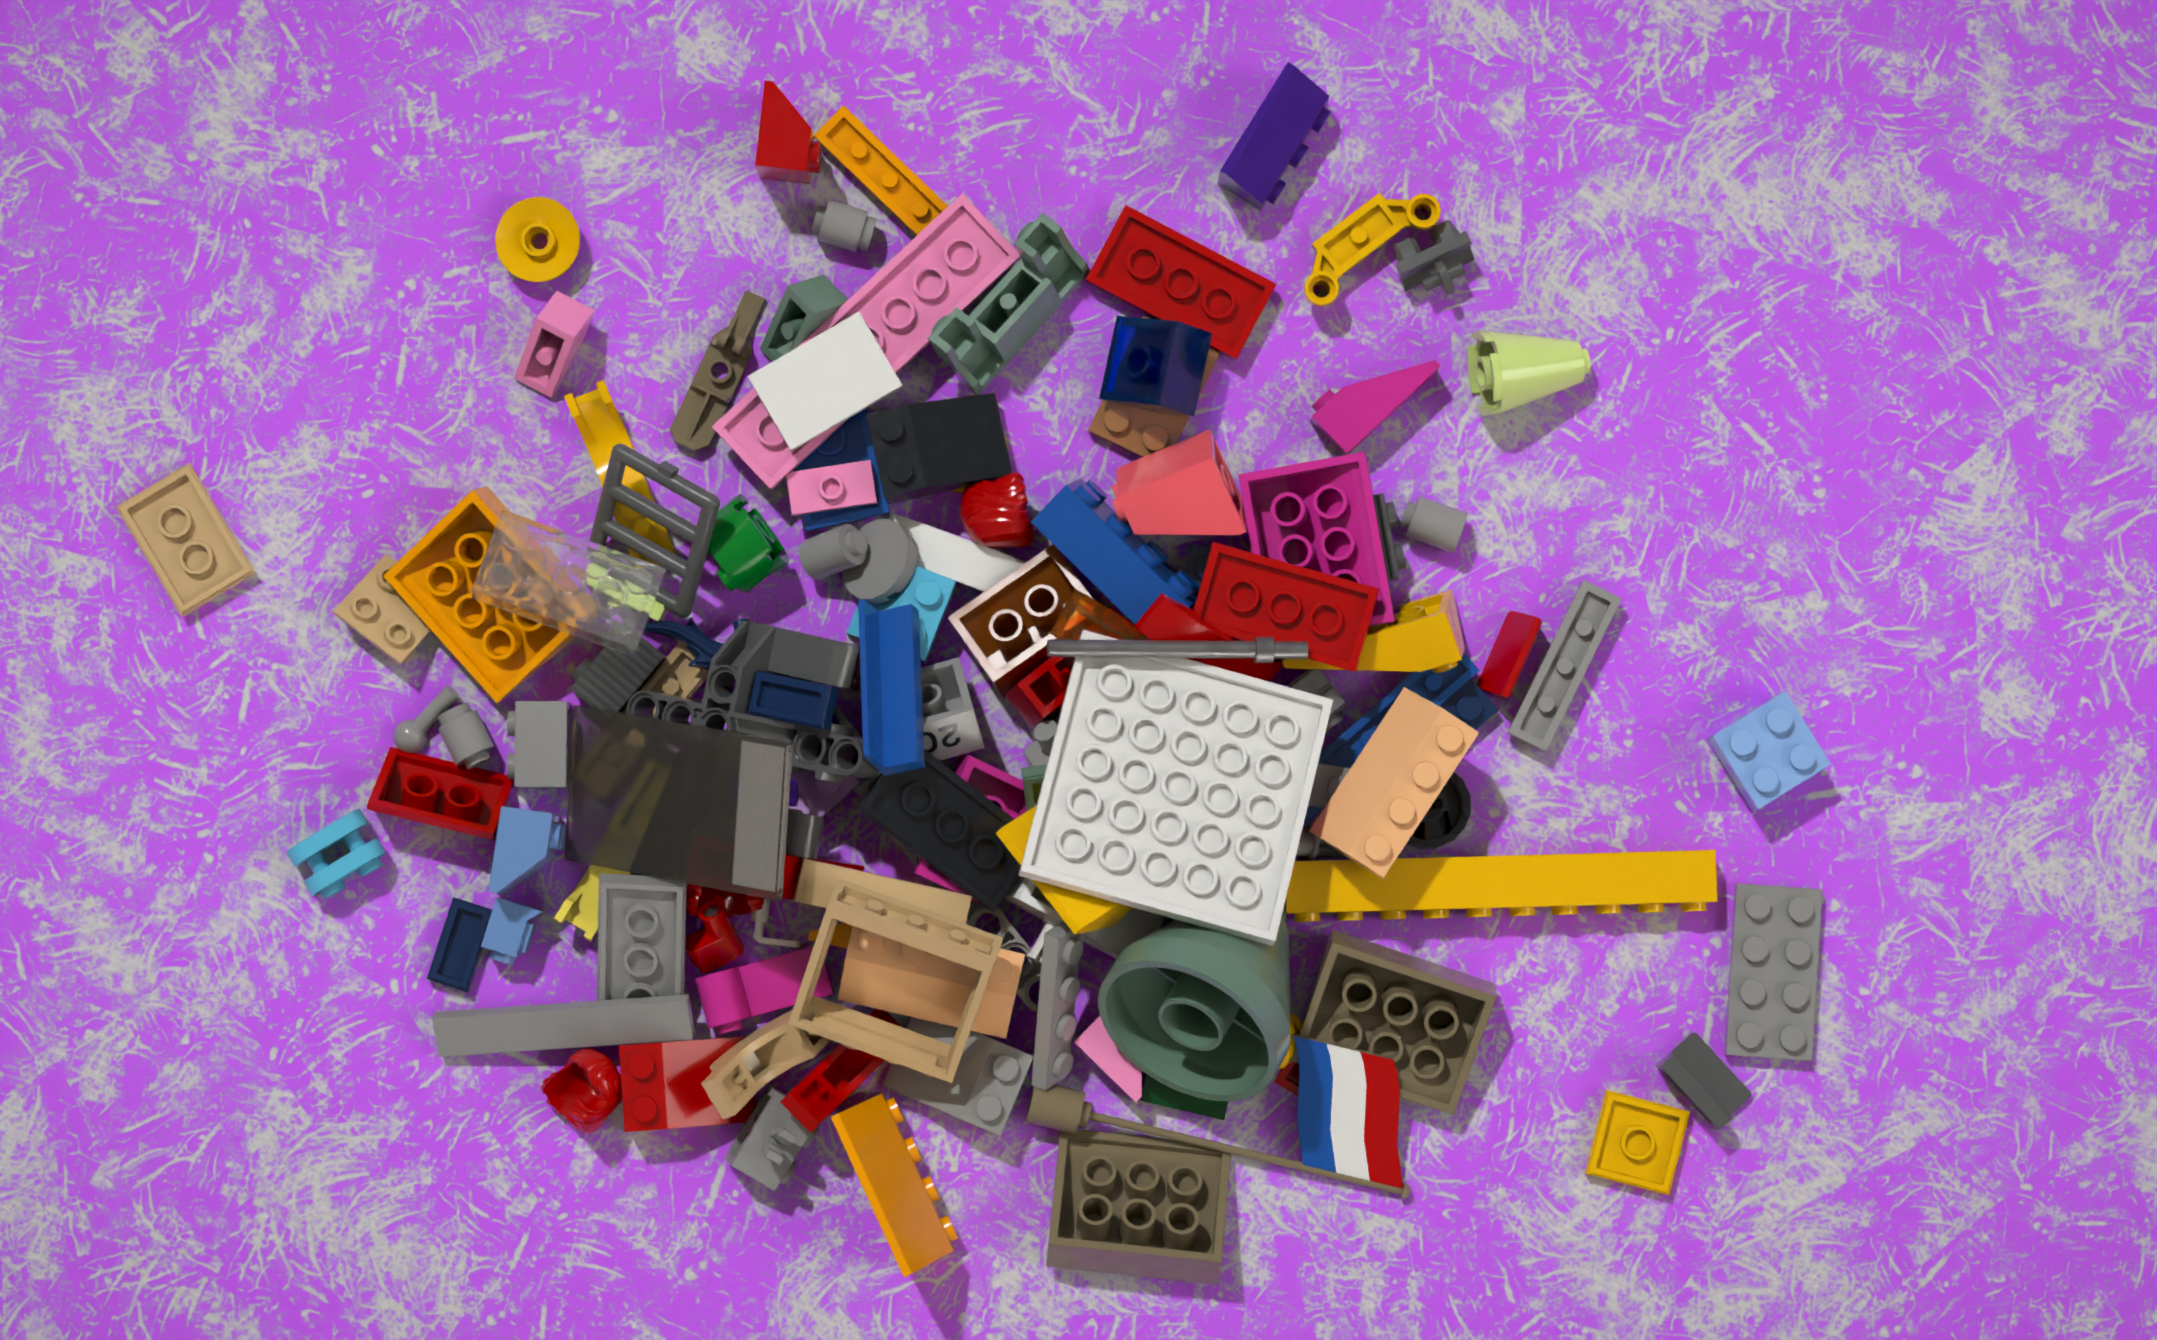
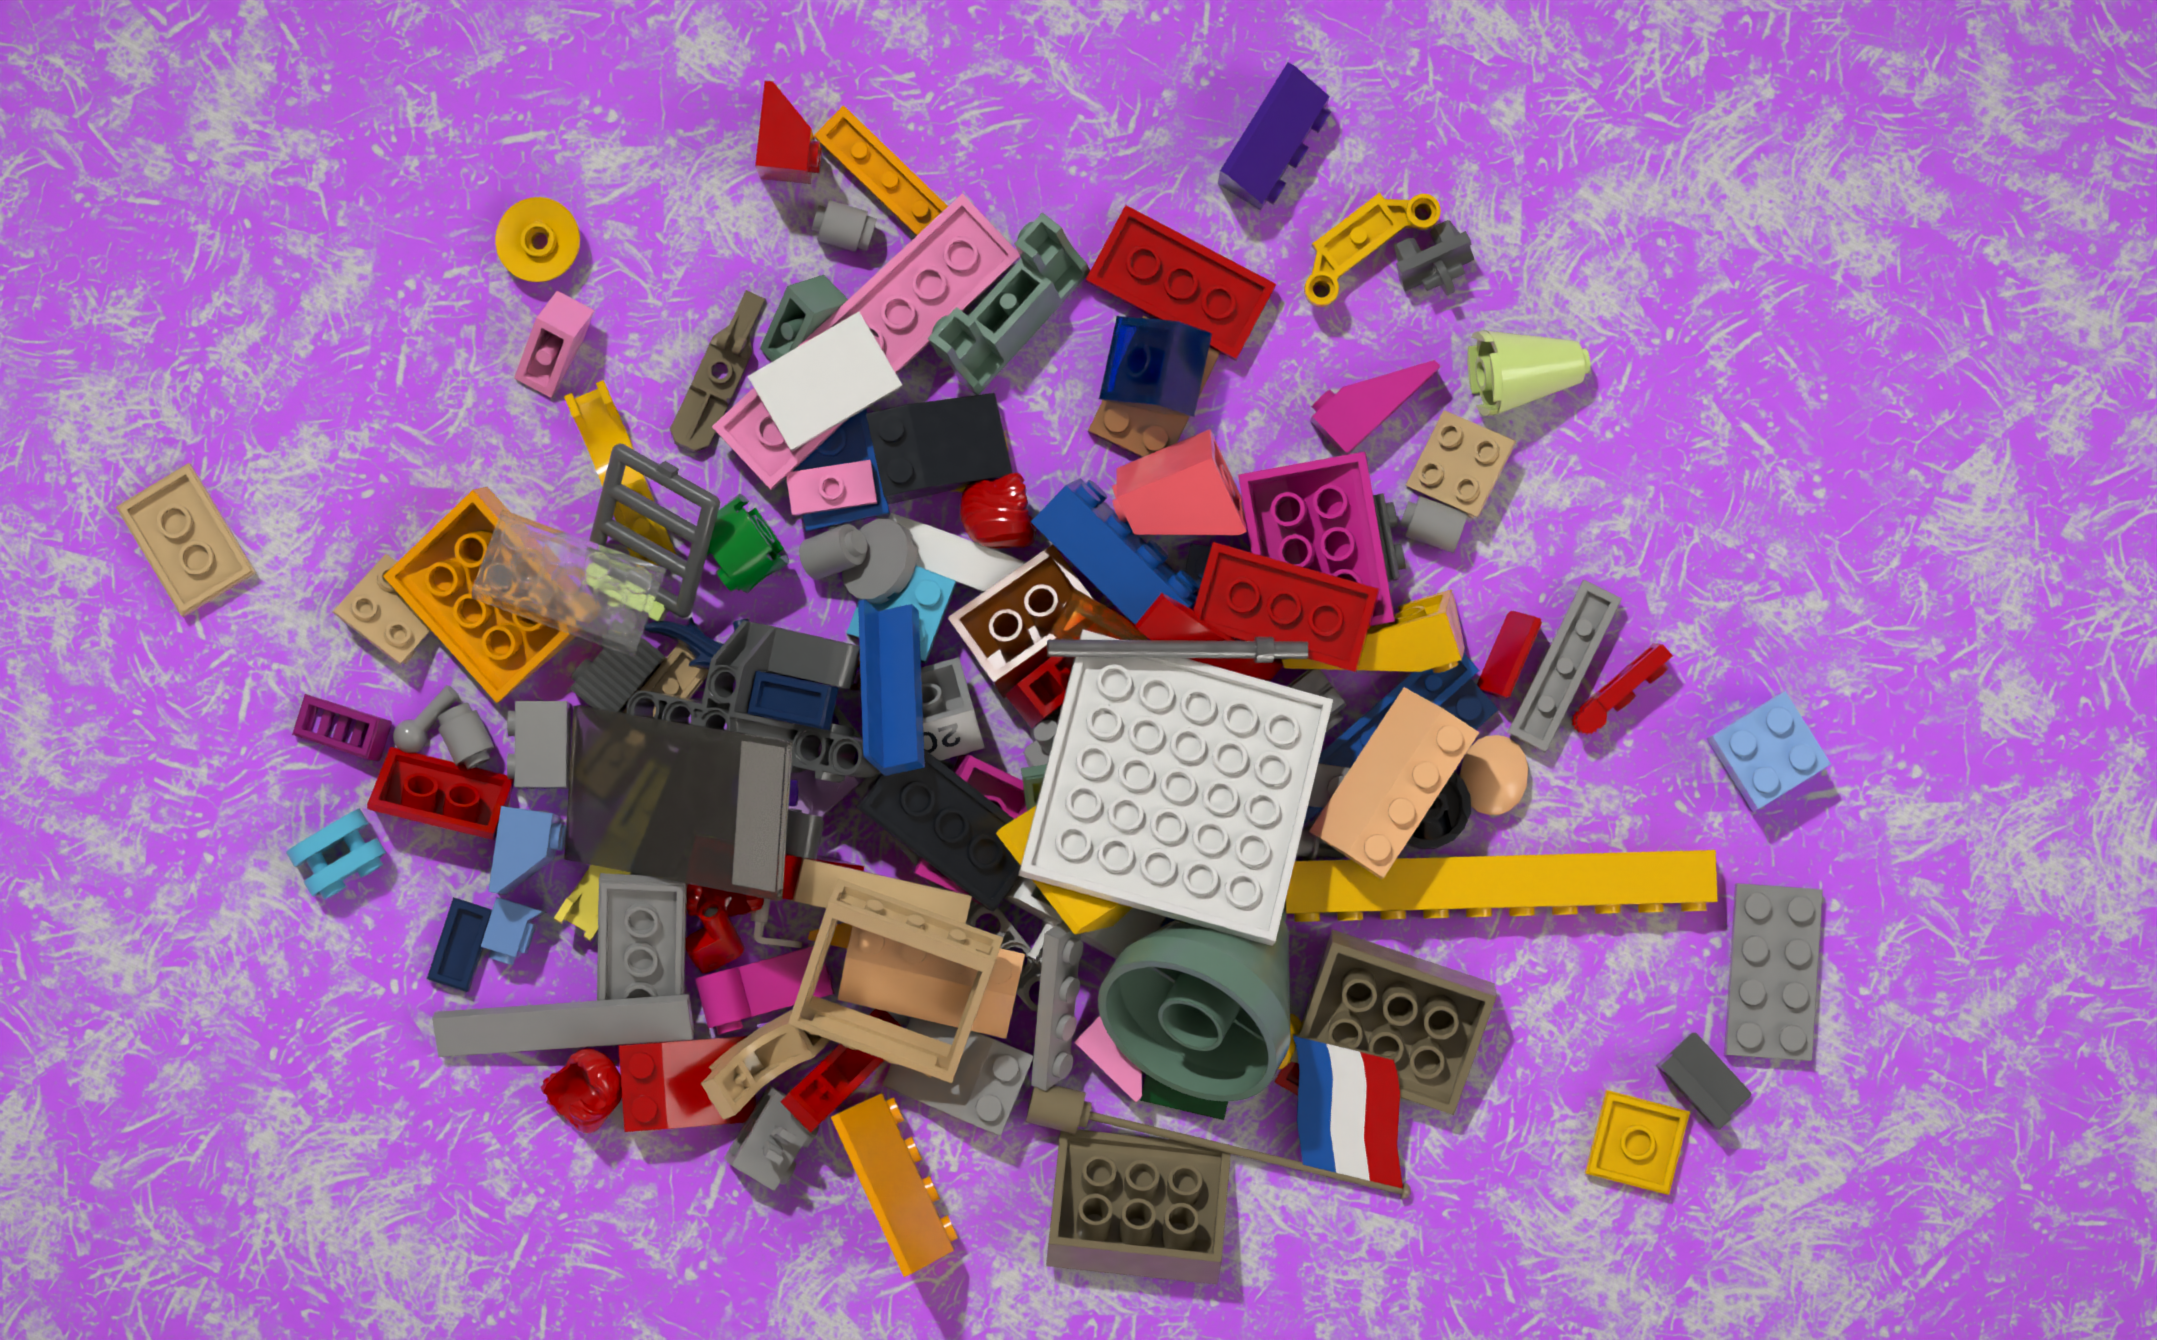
none -> magenta slope [292,694,392,761]
none -> tan hinge [1405,410,1516,519]
none -> light nougat hat [1460,735,1529,815]
none -> red hinge [1570,643,1673,735]

